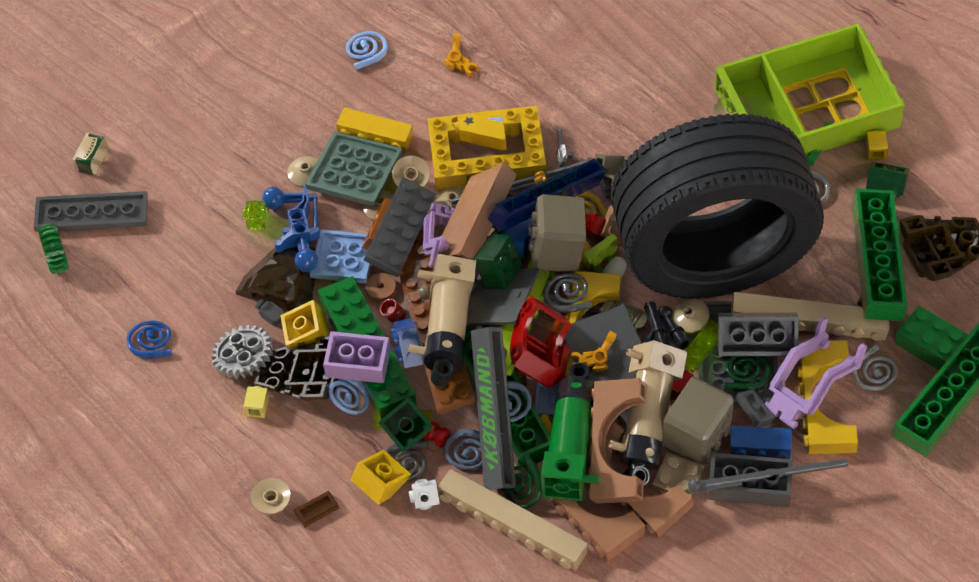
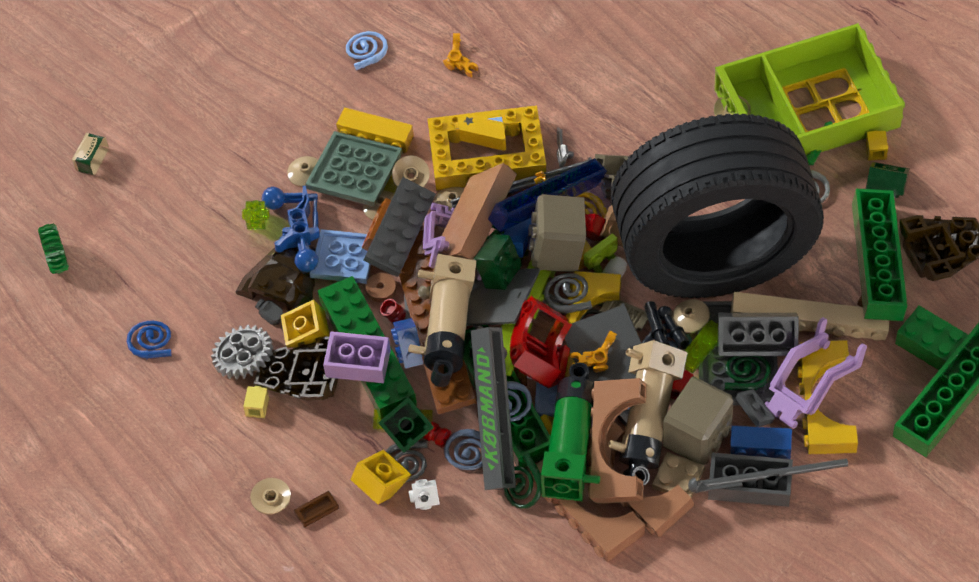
dark grey plate [34,191,148,232] -> none
light blue piece [328,379,369,415] -> none
tan brick [437,469,588,571] -> none
light grey piece [851,343,897,391] -> none

